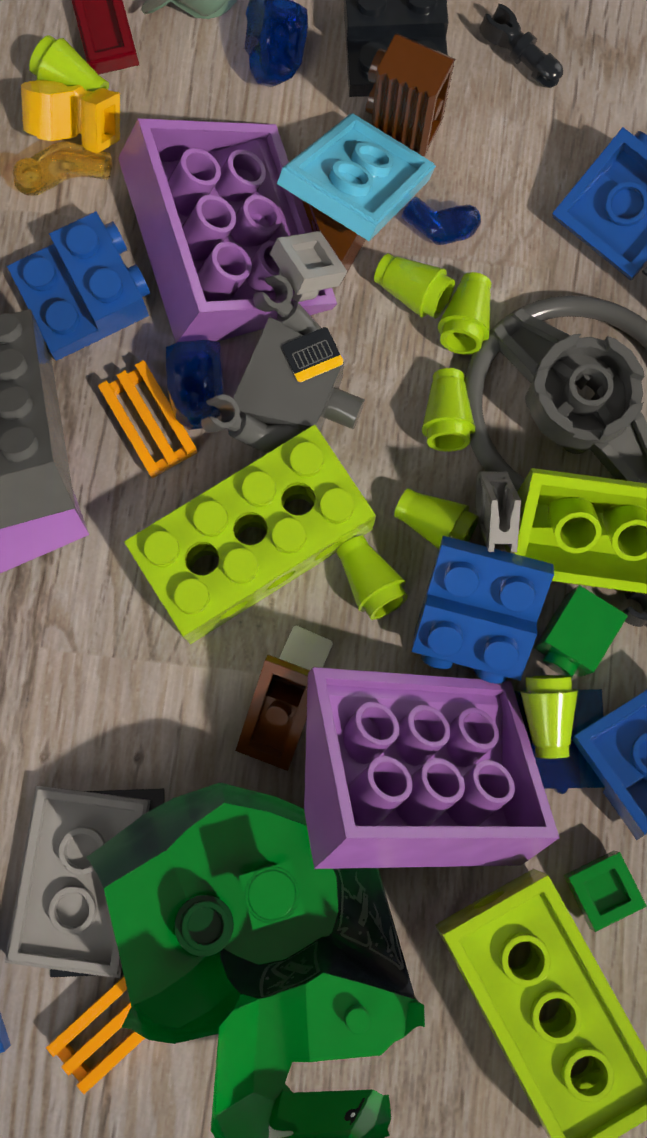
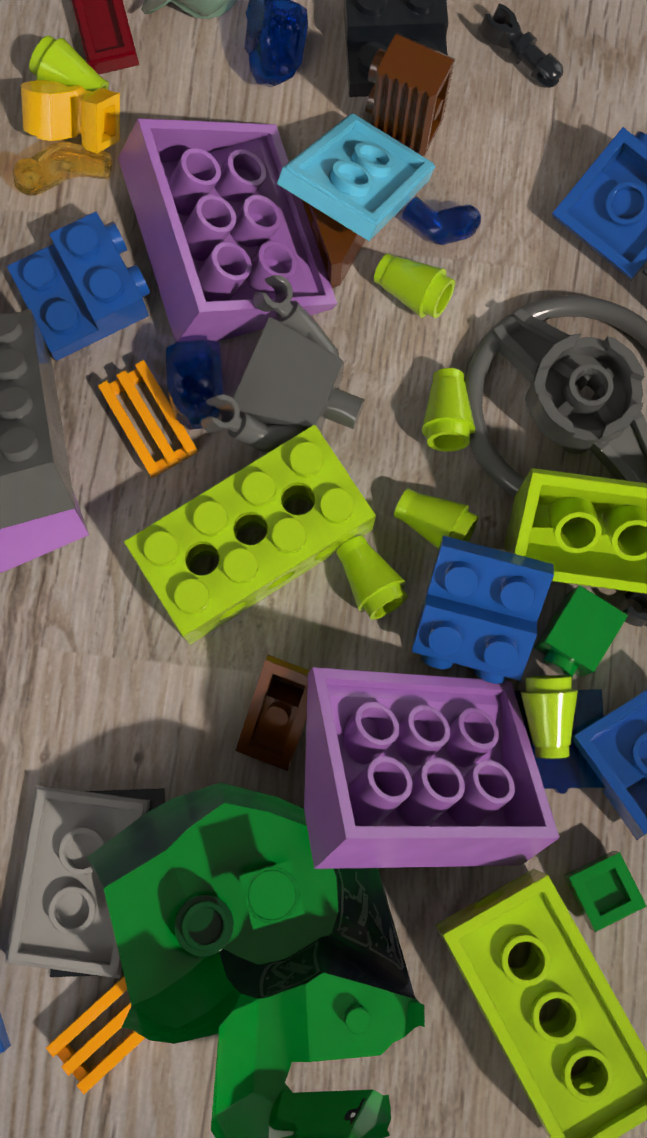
light grey tile [270,231,347,302] -> none
white sticker [279,626,333,670] -> none
black sticker [282,327,343,382] -> none
lime cone [438,272,492,355] -> none
light grey piece [475,471,521,552] -> none

